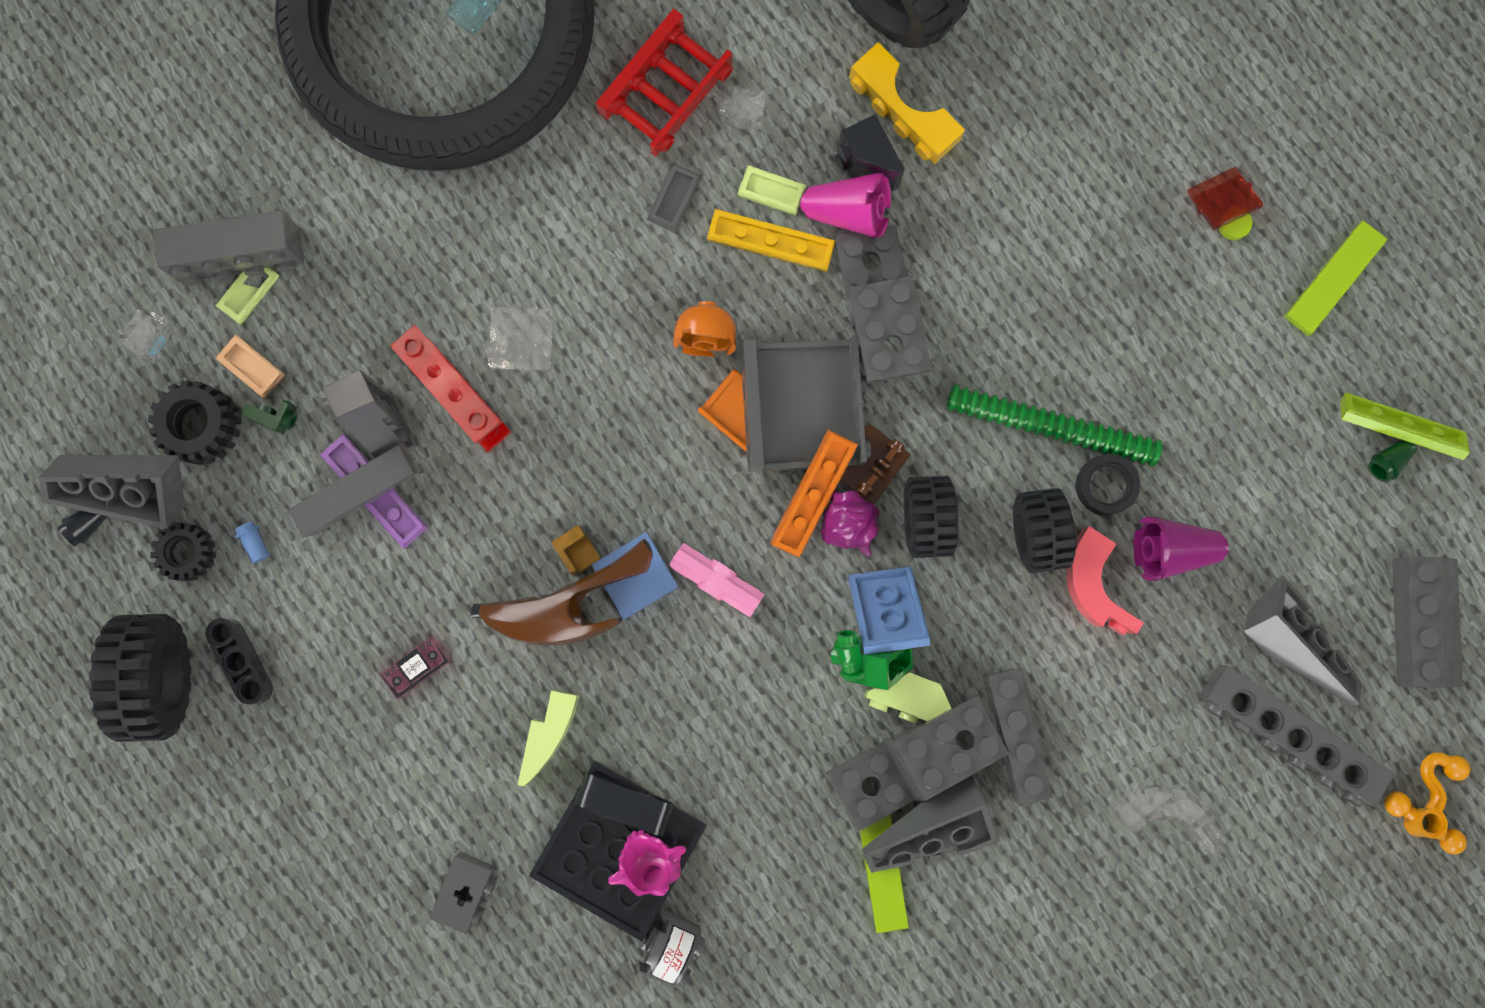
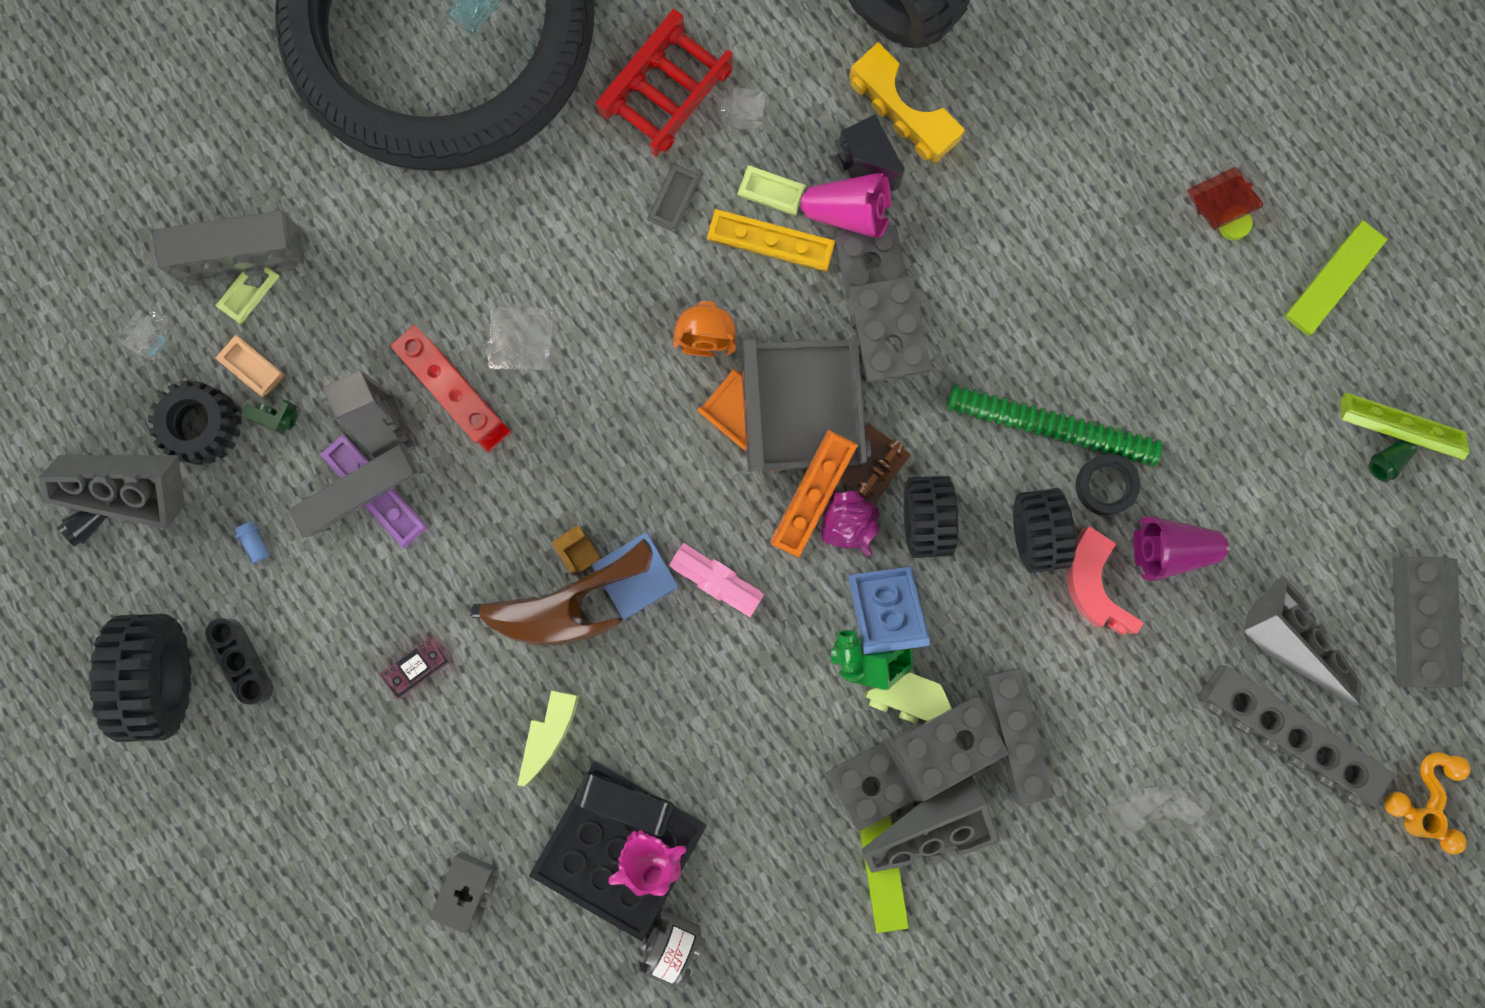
black tyre [150,523,216,581] -> none

